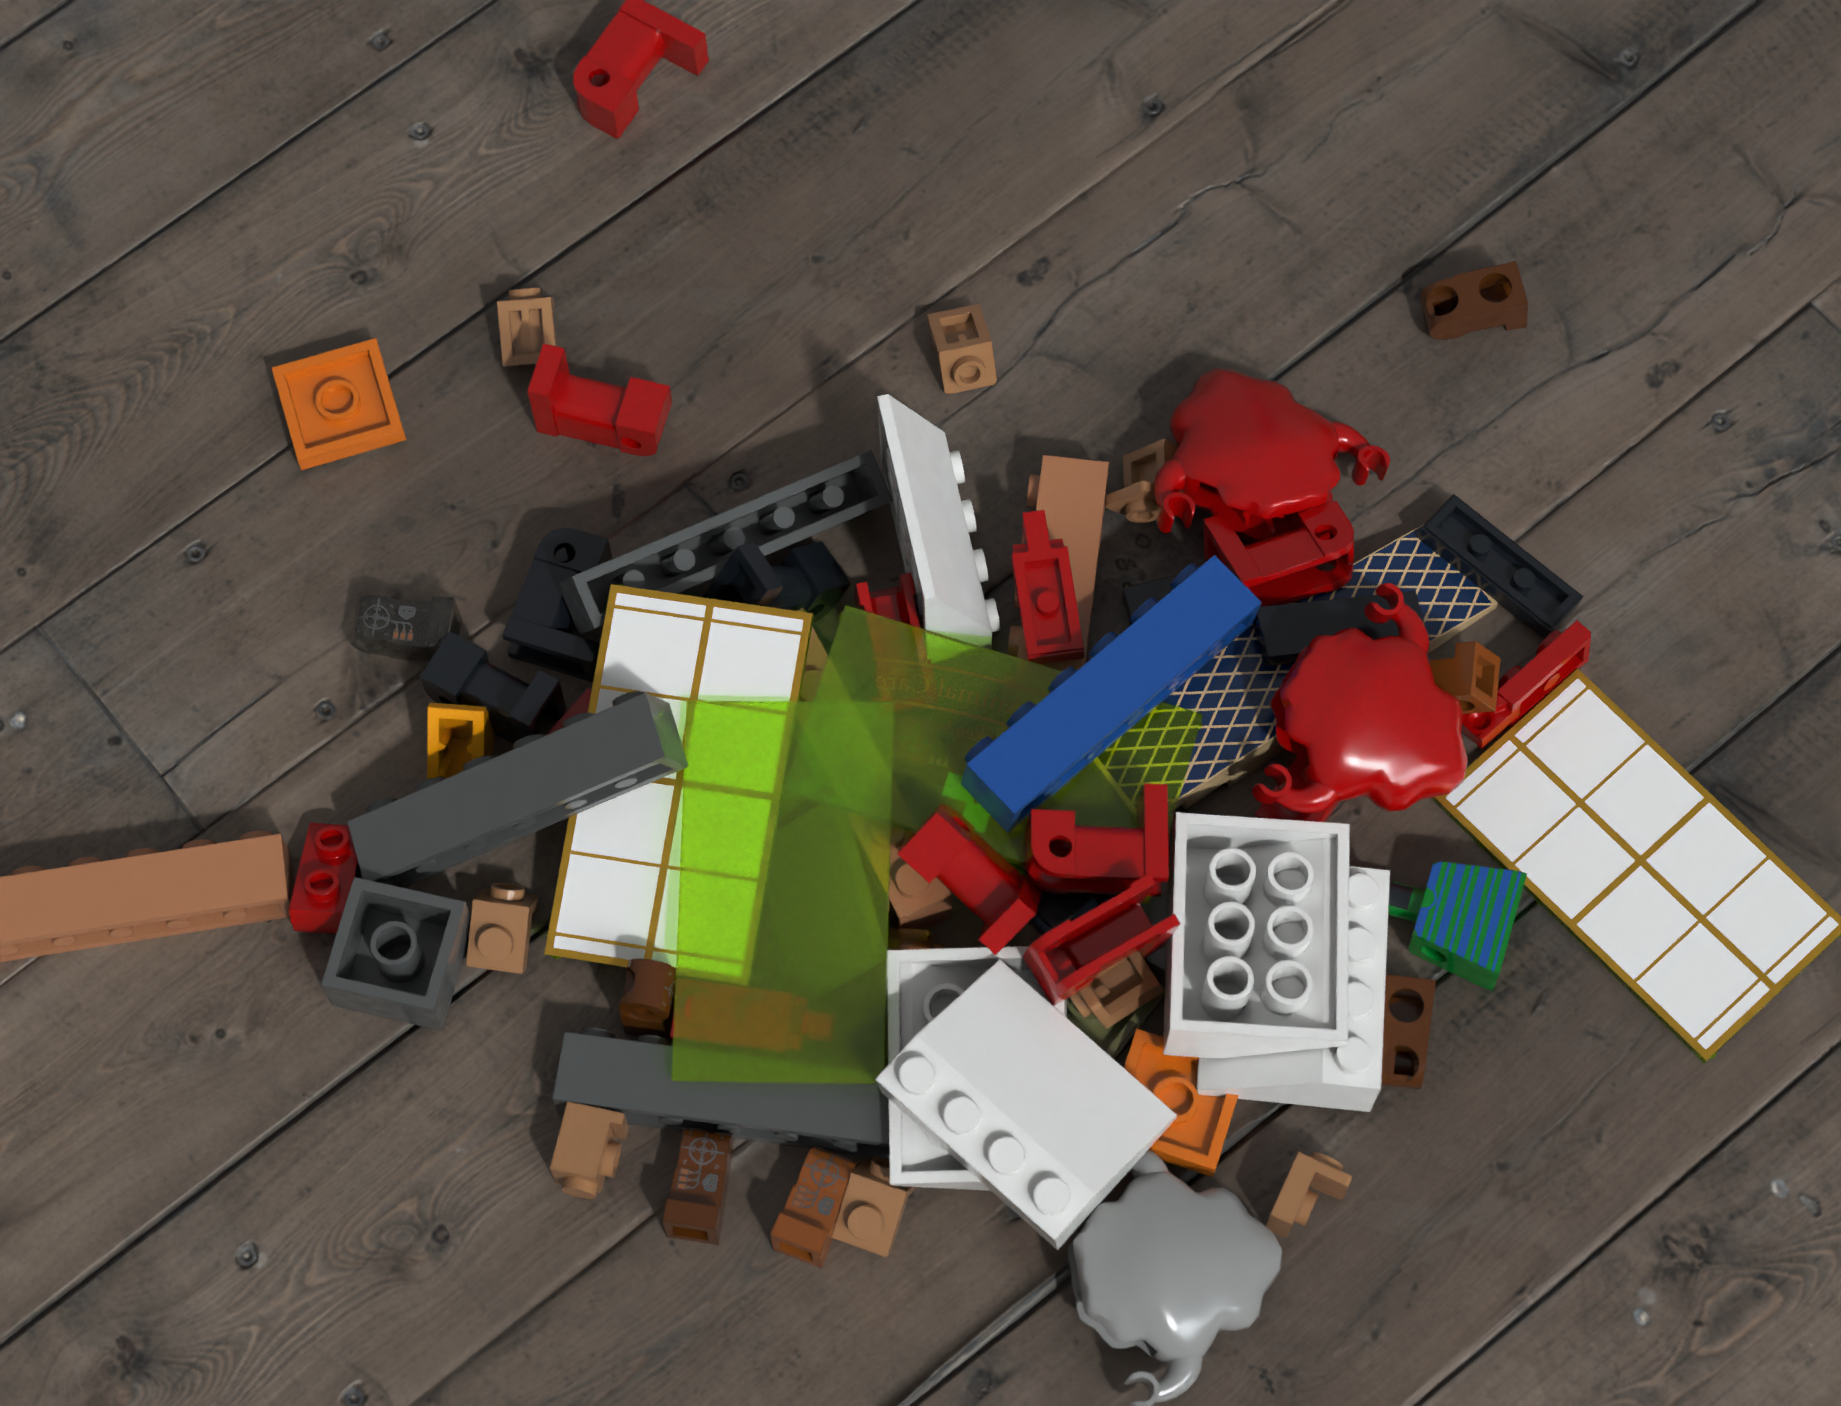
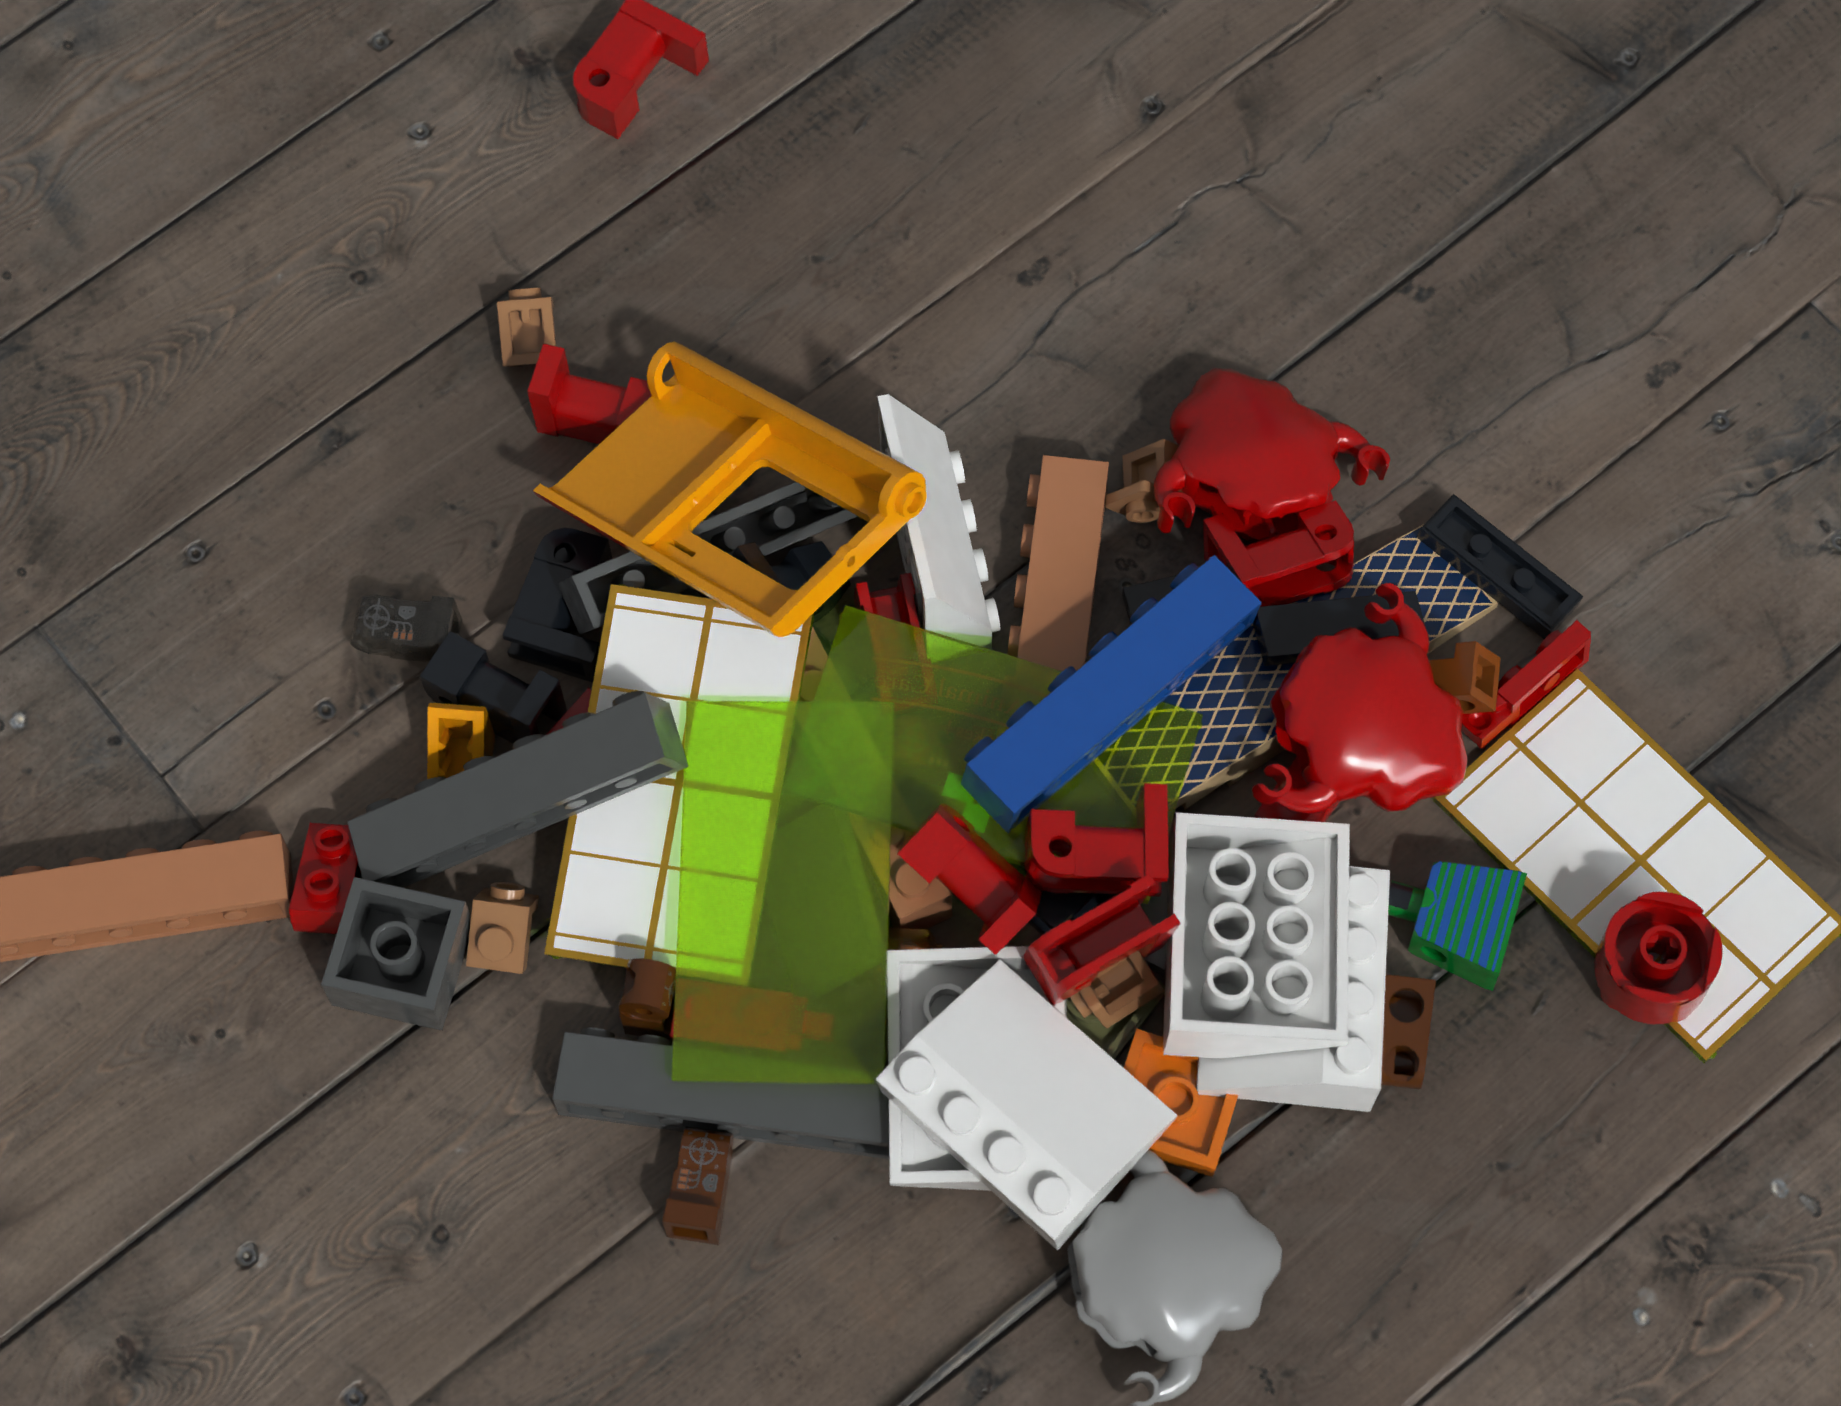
orange plate [271,338,406,470] -> none
medium nougat brick [550,1101,630,1199] -> none
dark orange leg [770,1145,858,1269] -> none
medium nougat bracket [831,1157,915,1257] -> none
medium nougat bracket [927,304,997,394] -> none
red hinge [1011,510,1084,666] -> none
medium nougat bracket [1266,1152,1352,1239] -> none
reddish brown leg [1419,261,1528,340] -> none
none -> light orange piece [533,342,927,637]
none -> red brick [1594,892,1723,1024]

